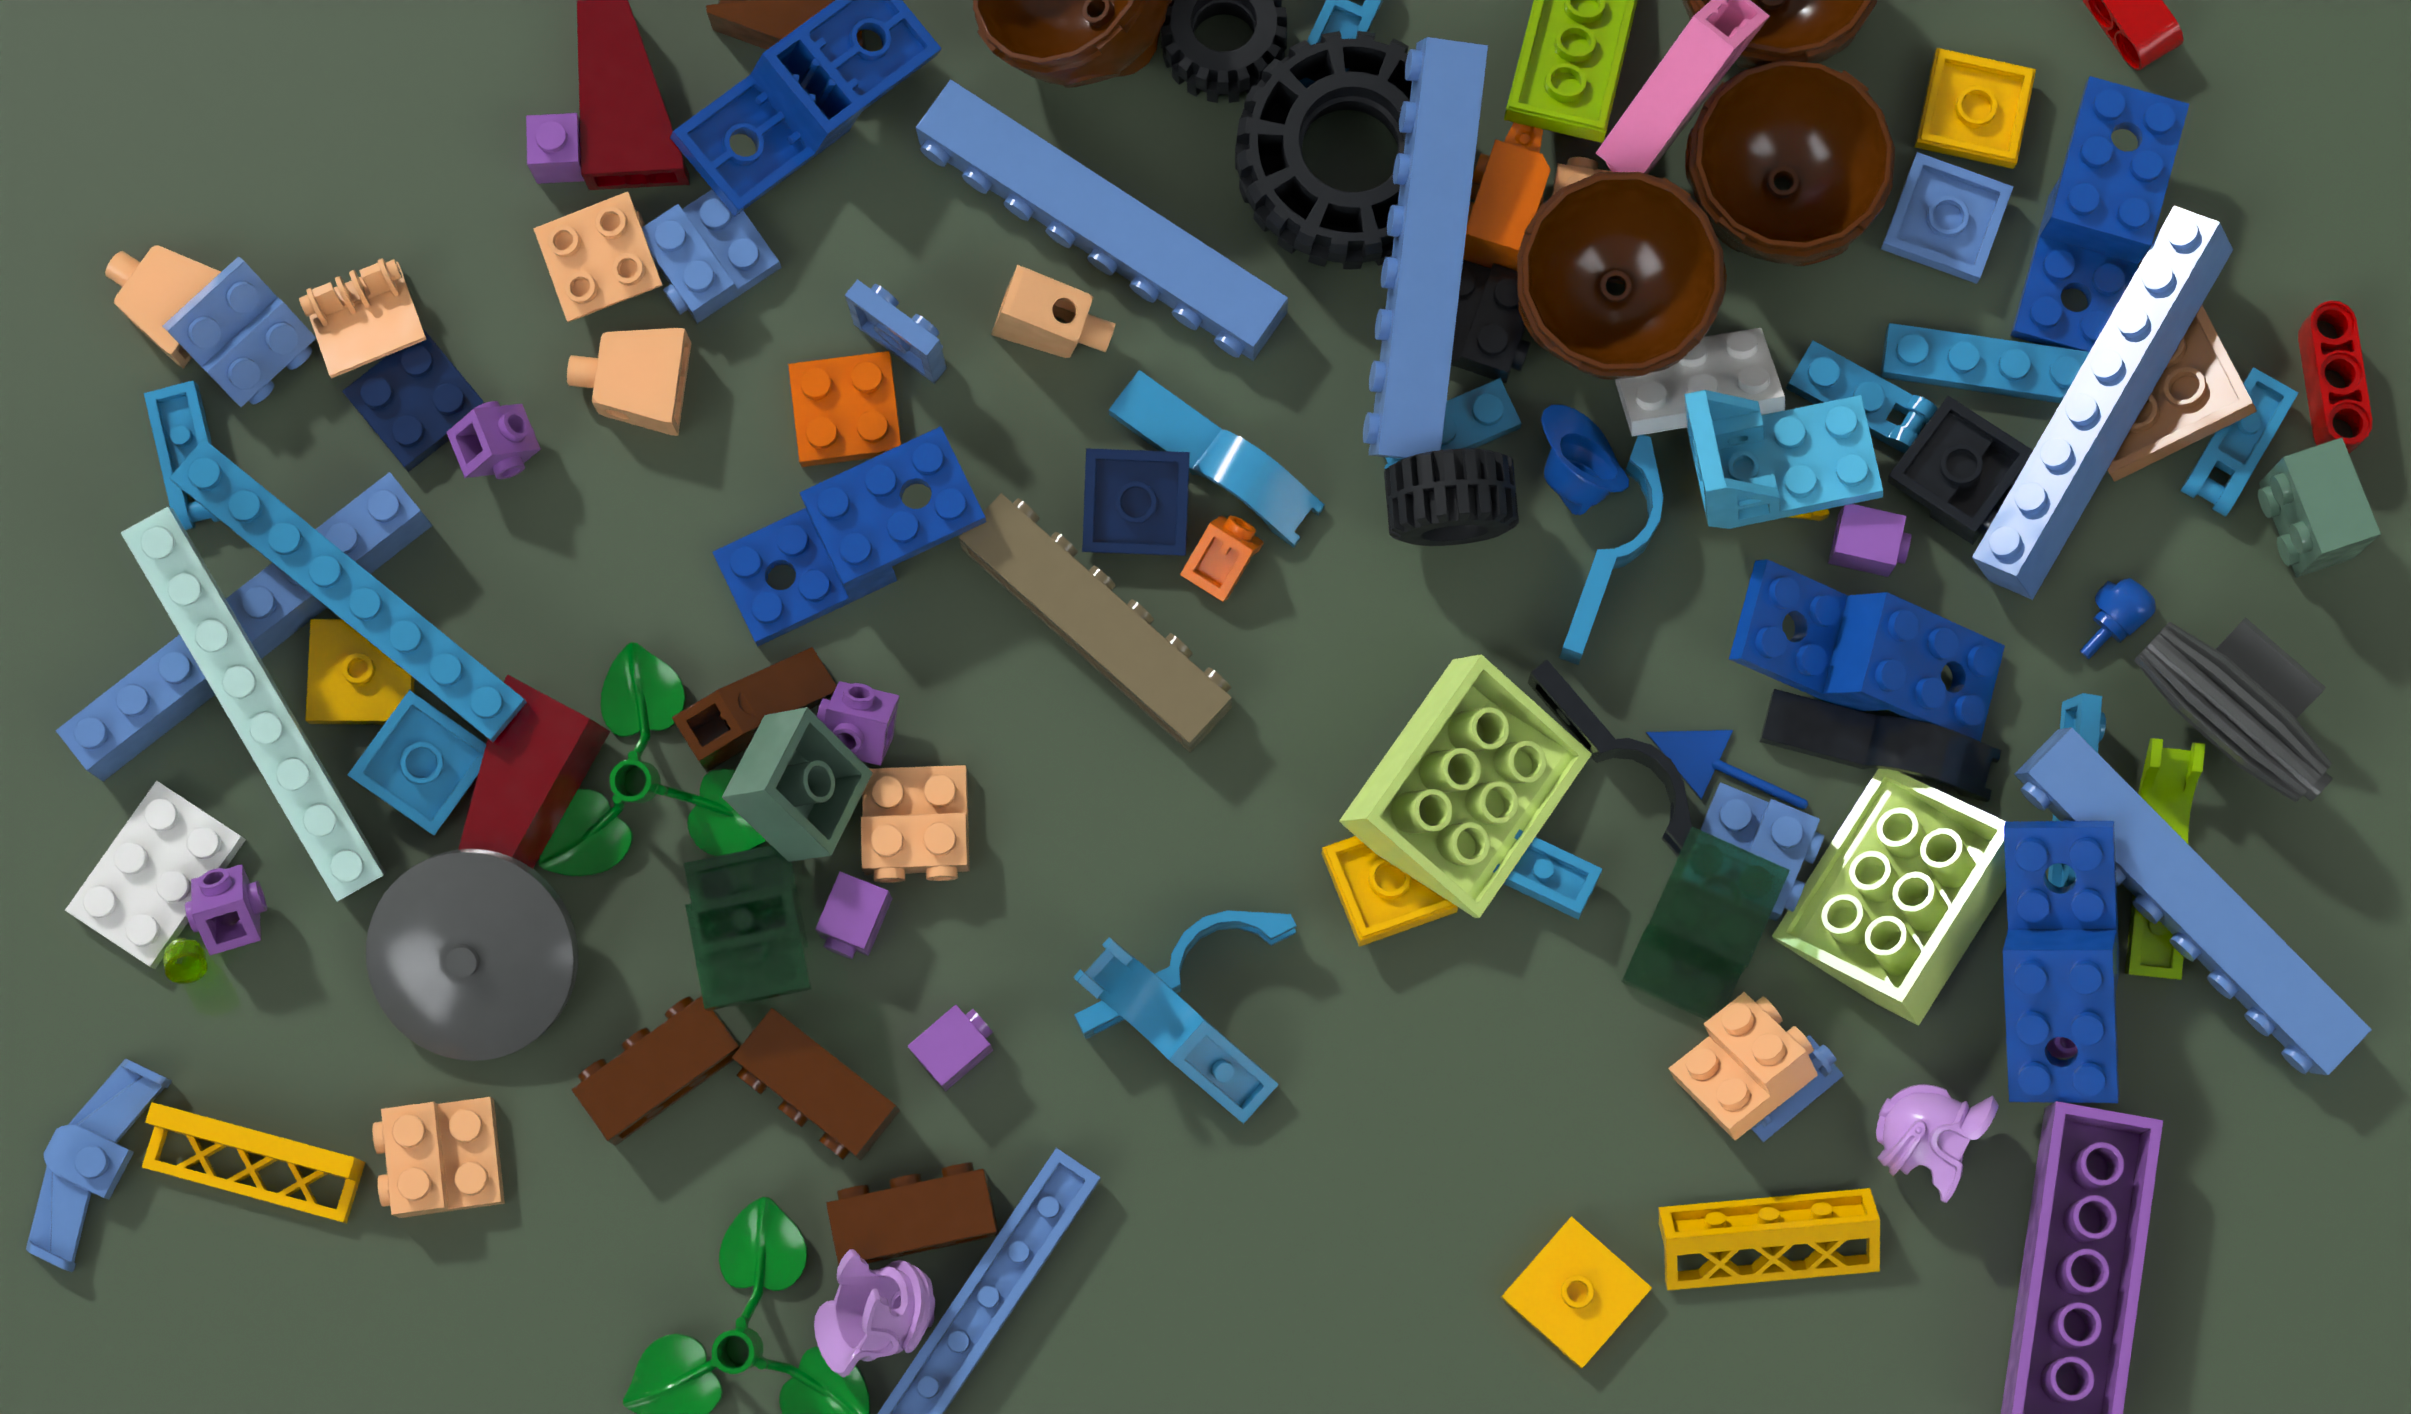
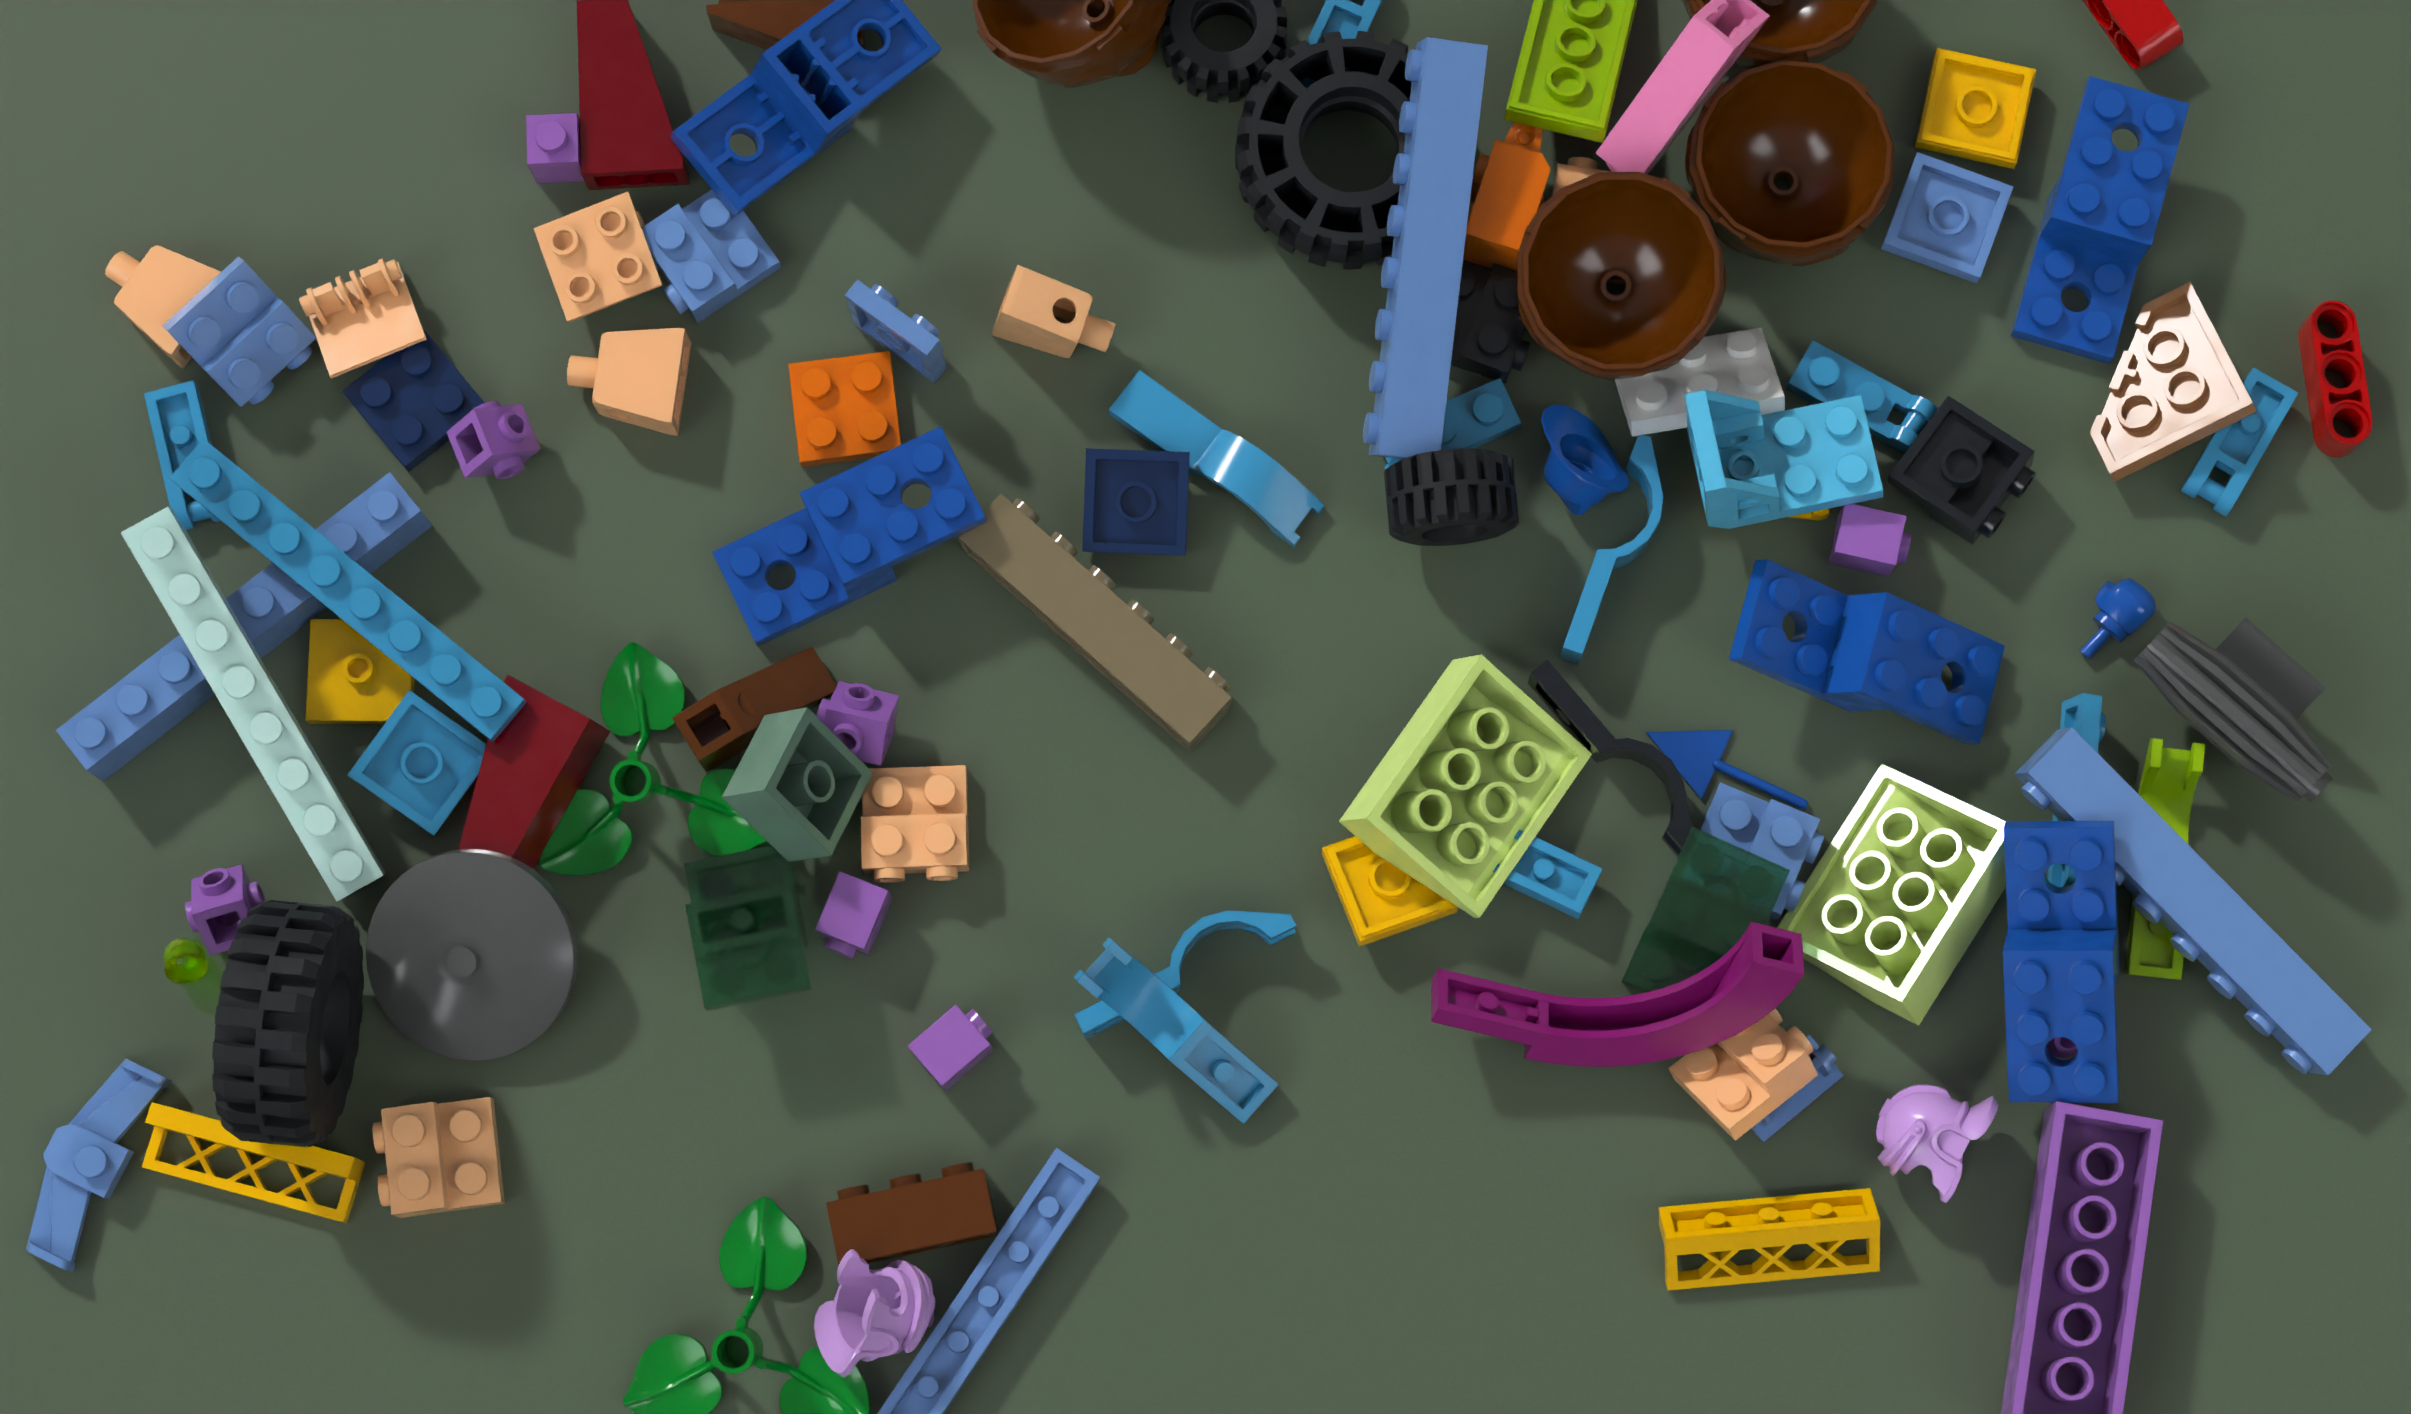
white plate [65,780,246,969] -> none
reddish brown brick [571,996,740,1146] -> none
reddish brown brick [732,1008,900,1161] -> none
medium blue brick [916,79,1288,361] -> none
orange bracket [1180,515,1264,602] -> none
yellow plate [1500,1216,1652,1369] -> none
black piece [1759,689,2001,802] -> none
dark azure plate [1880,323,2090,403] -> none
brick [1972,206,2233,600] -> none
sand green brick [2258,438,2381,578] -> none
none -> black tyre [212,900,364,1147]
none -> magenta arch [1431,922,1804,1067]

